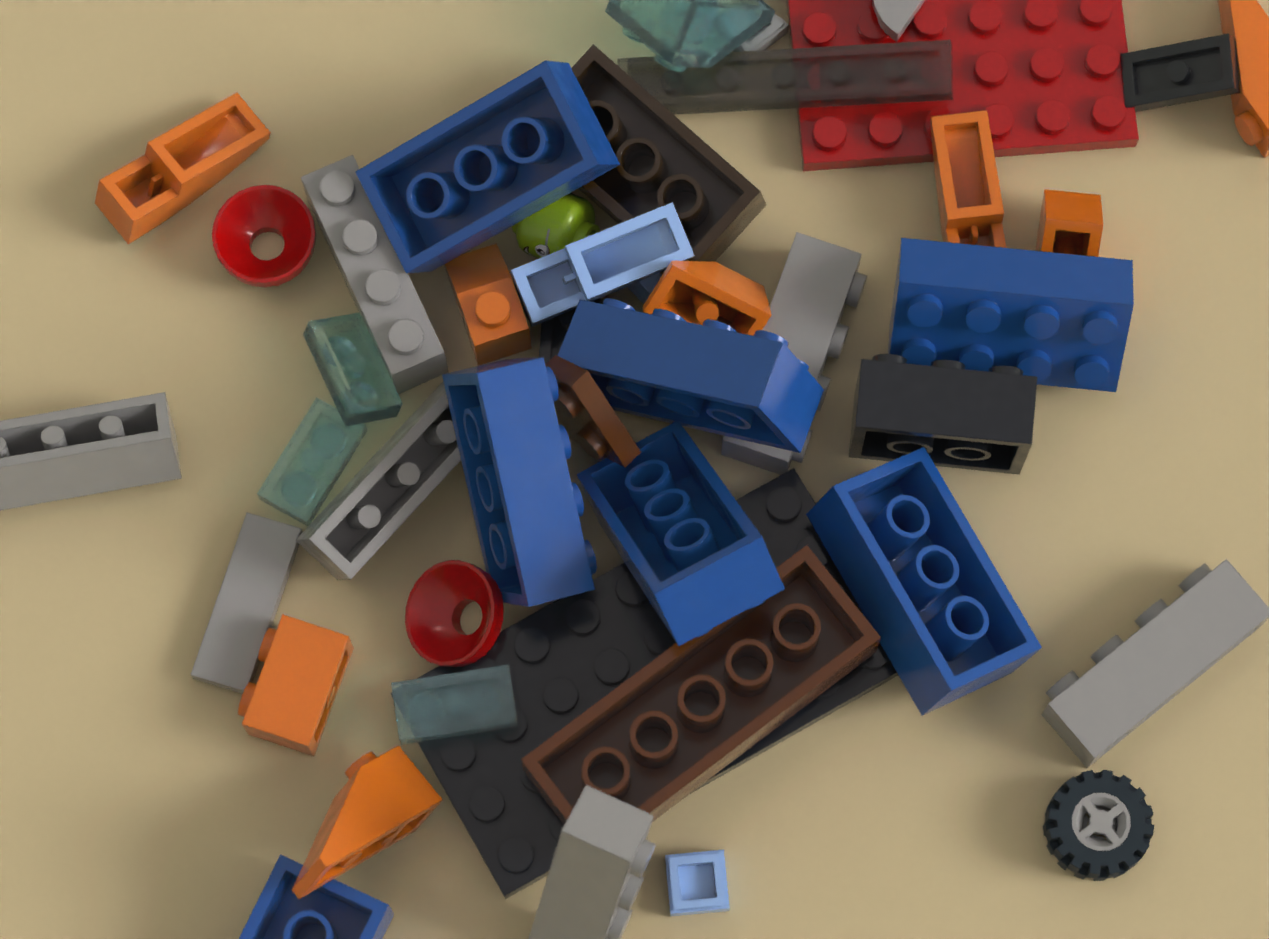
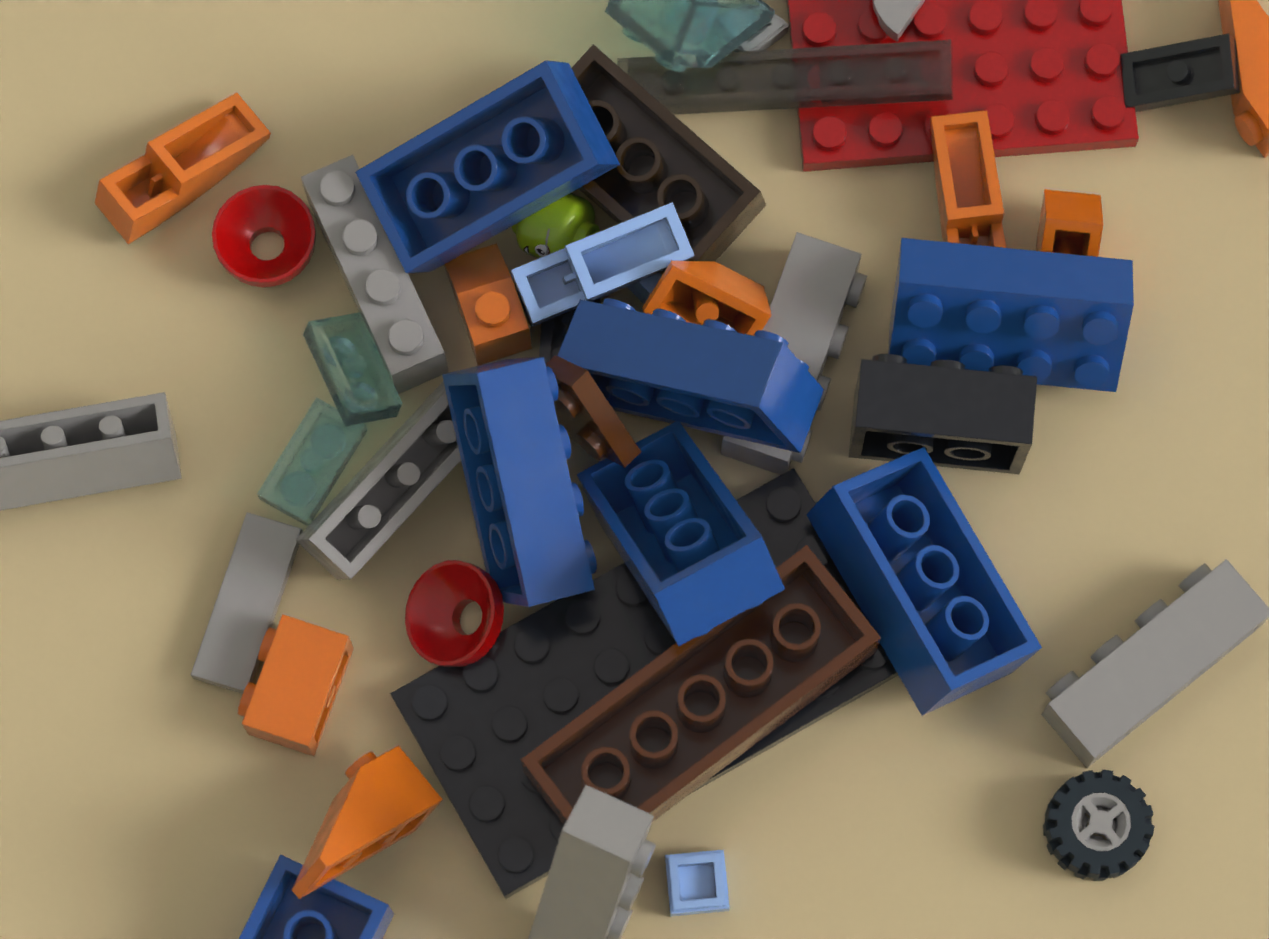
clear light blue plate [391,664,518,745] -> none

